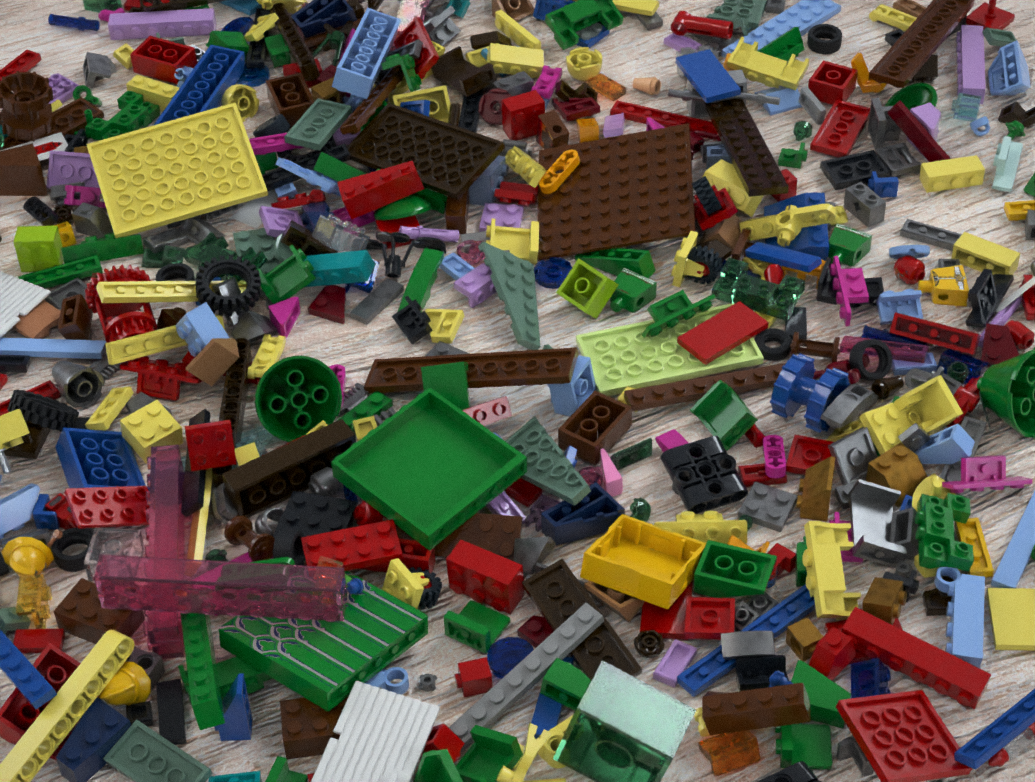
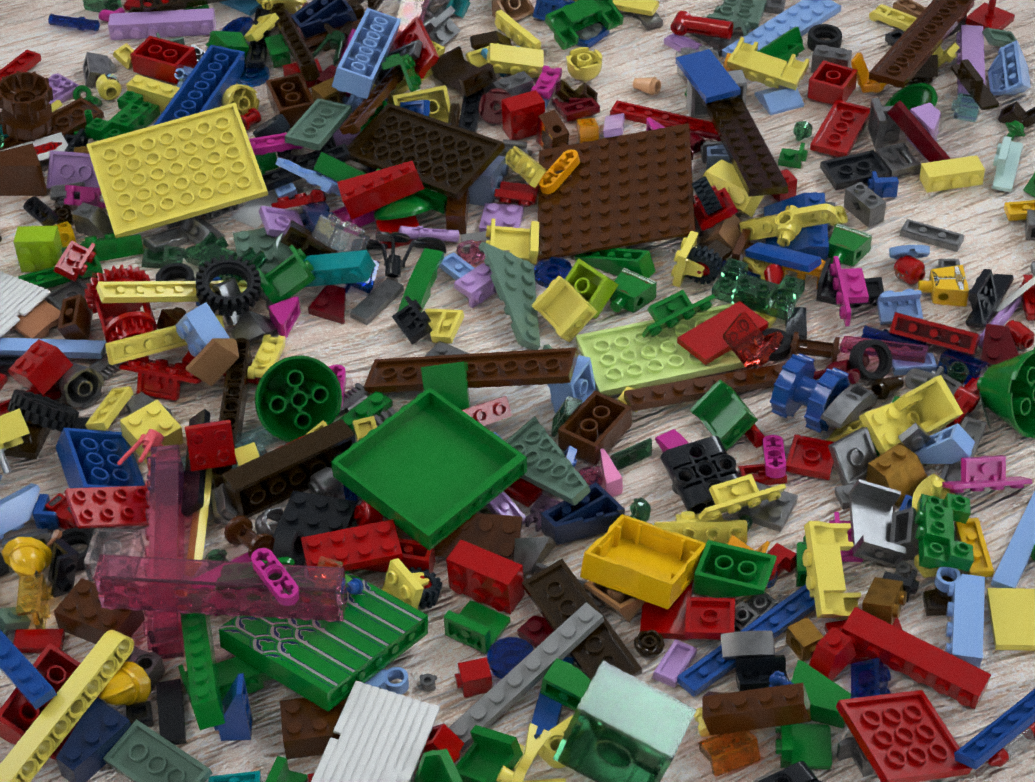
clear orange plate [587,73,626,101] -> none
flat silver bar [668,89,780,105] -> none
pearl gold slope [796,457,835,521] -> none
light grey tile [798,86,826,125] -> none
light yellow brick [951,232,1020,275] -> none
light blue tile [969,116,990,136] -> none
none -> red brick [8,339,73,395]
none -> black bracket [48,539,79,598]
none -> bracket [53,240,96,282]
none -> light yellow head [96,73,121,100]
none -> coral plant [117,429,164,488]
none -> red bush [240,108,262,131]
none -> dark pink beam [251,548,299,606]
none -> light yellow panel [532,276,597,343]
none -> clear green slope [551,396,583,437]
none -> light yellow bracket [698,474,786,520]
none -> clear red bracket [723,312,784,369]
none -> flat silver brick [811,45,852,73]
none -> light yellow bracket [932,42,960,67]
none -> dark brown bracket [951,59,999,110]

